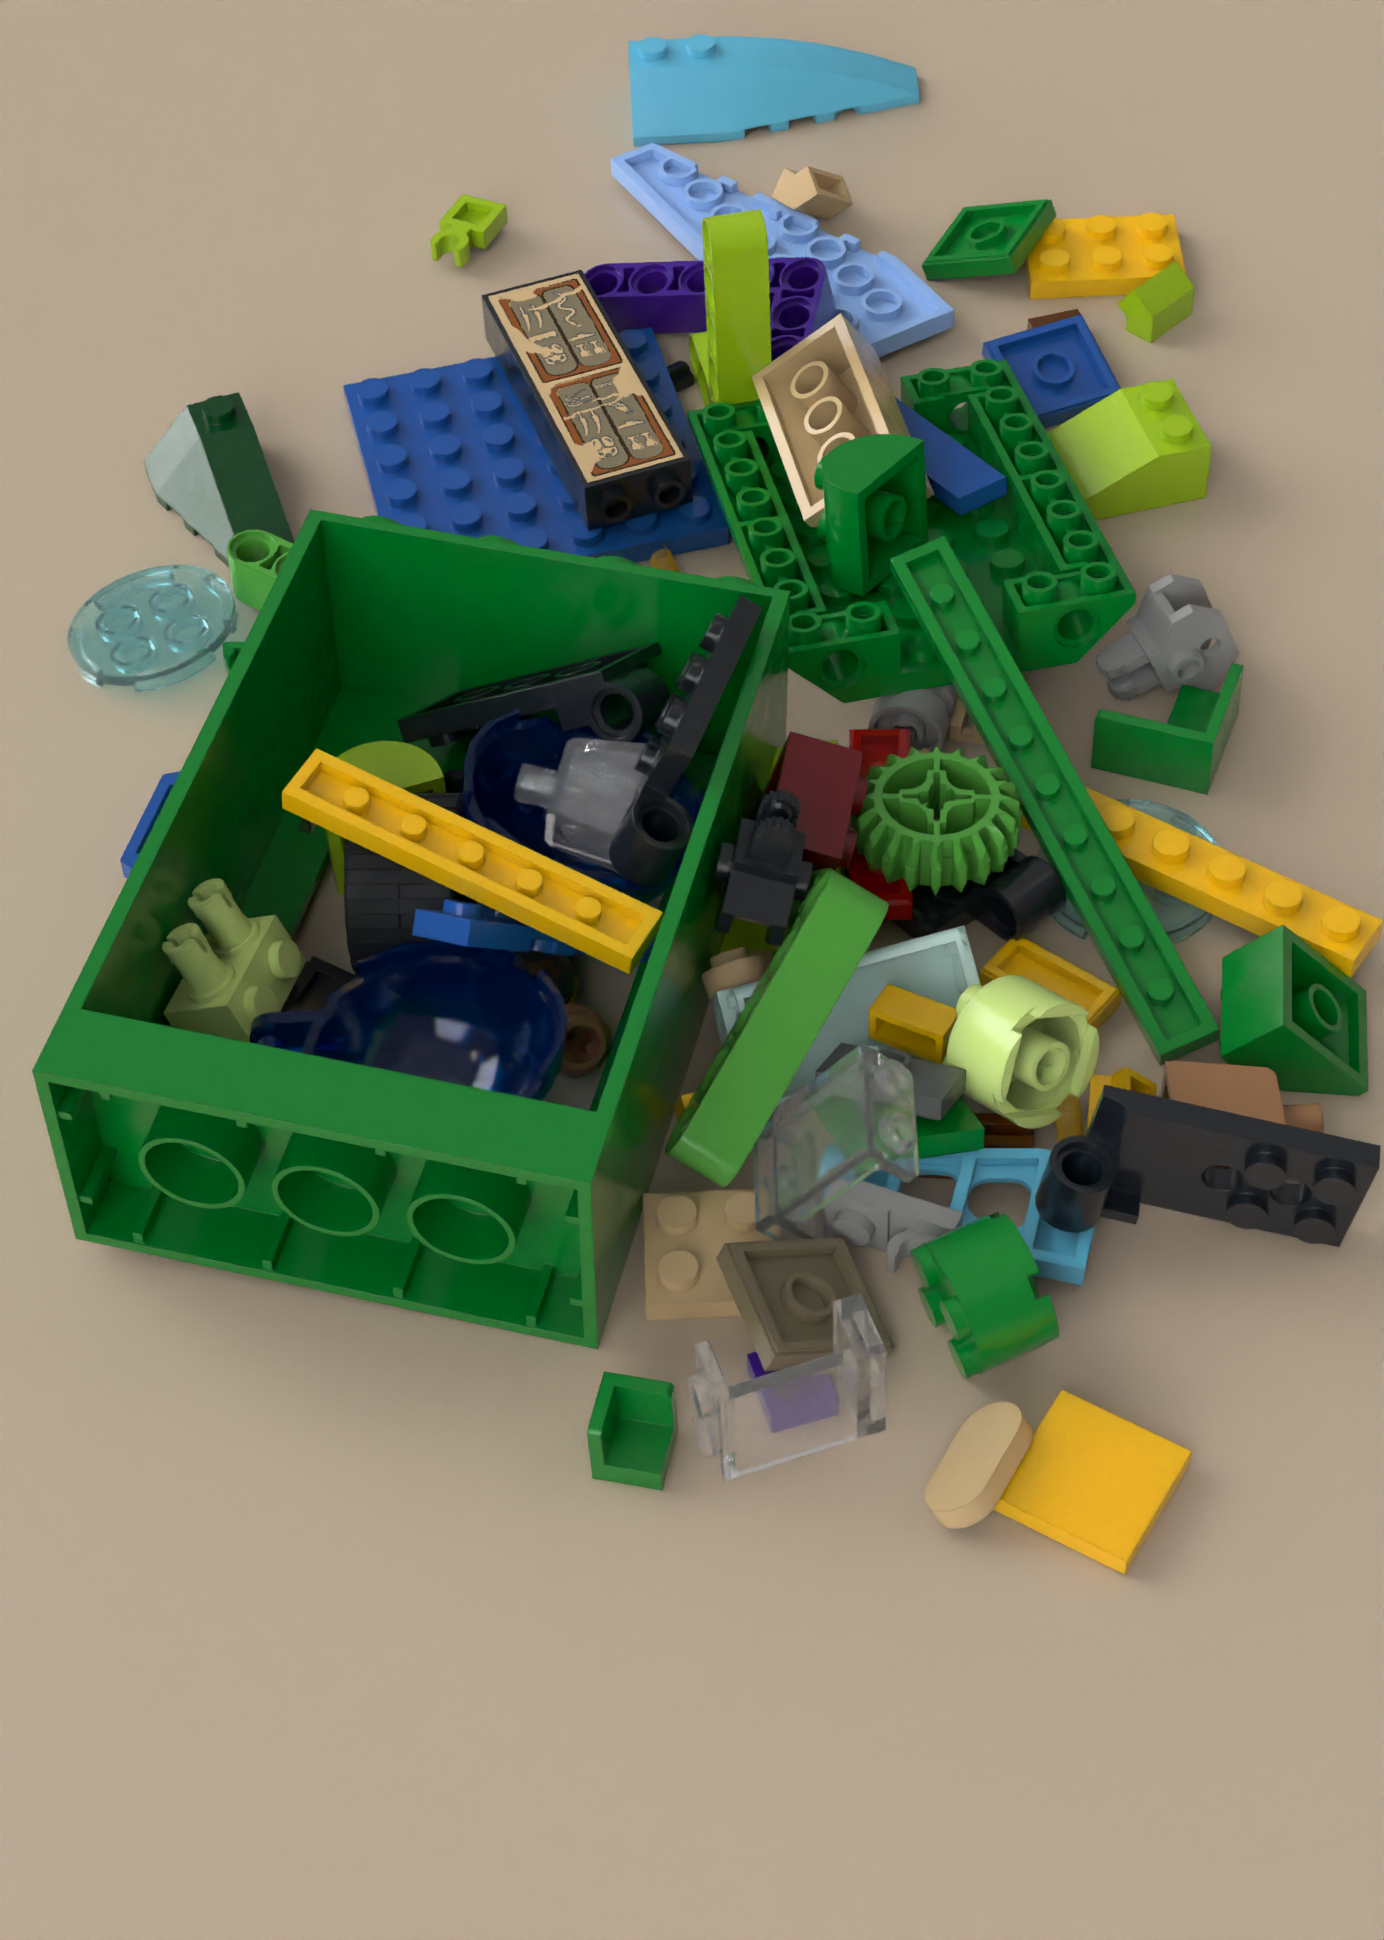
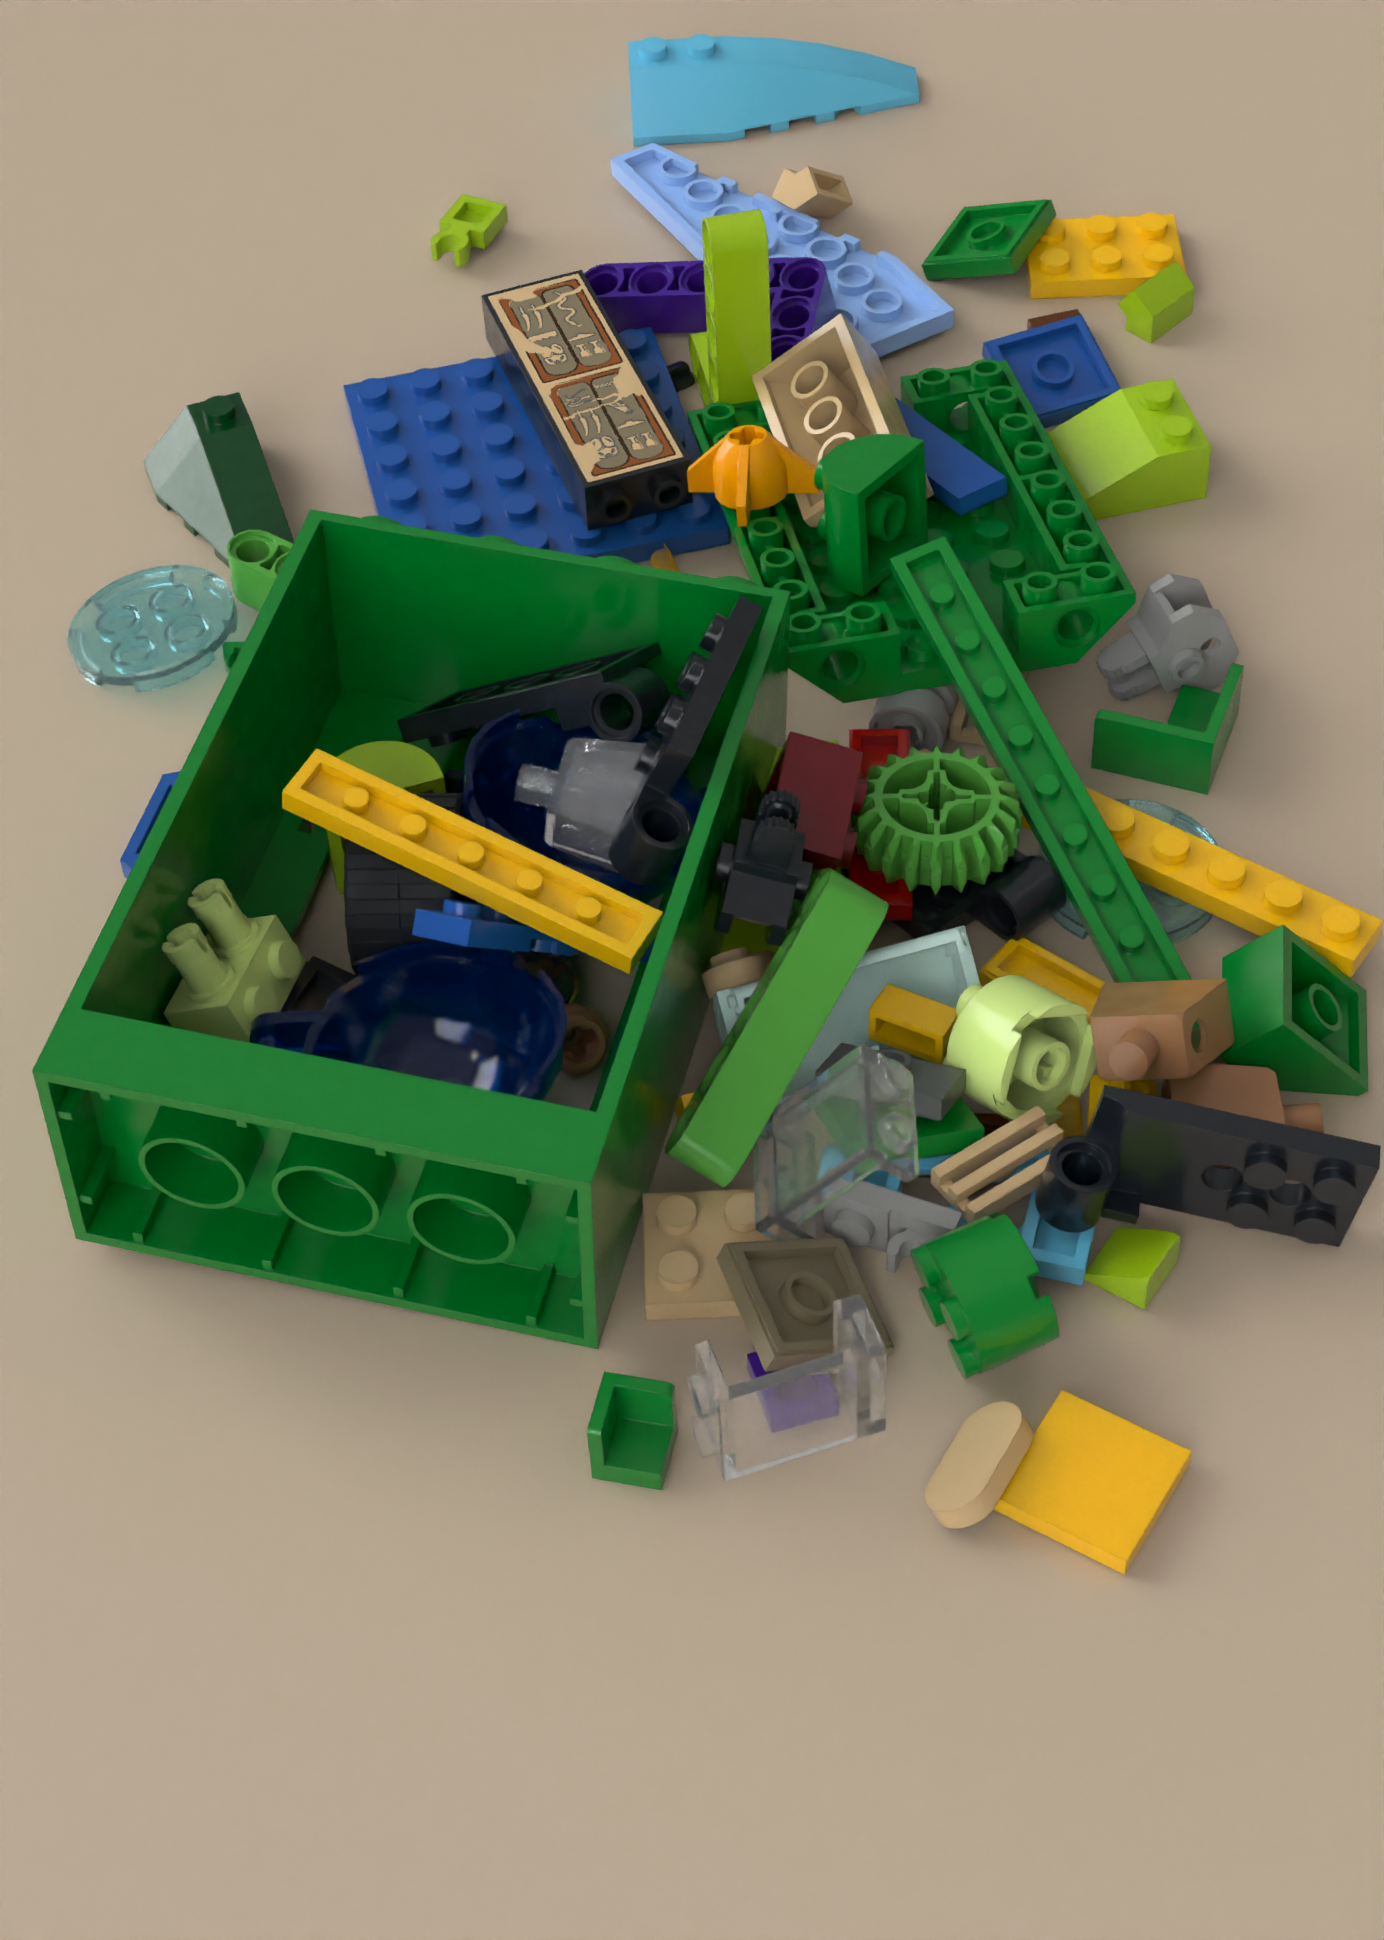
none -> light orange piece [687,425,820,527]
none -> tan tile [930,1105,1064,1223]
none -> lime slope [1084,1226,1181,1310]
none -> medium nougat torso [1090,978,1235,1081]

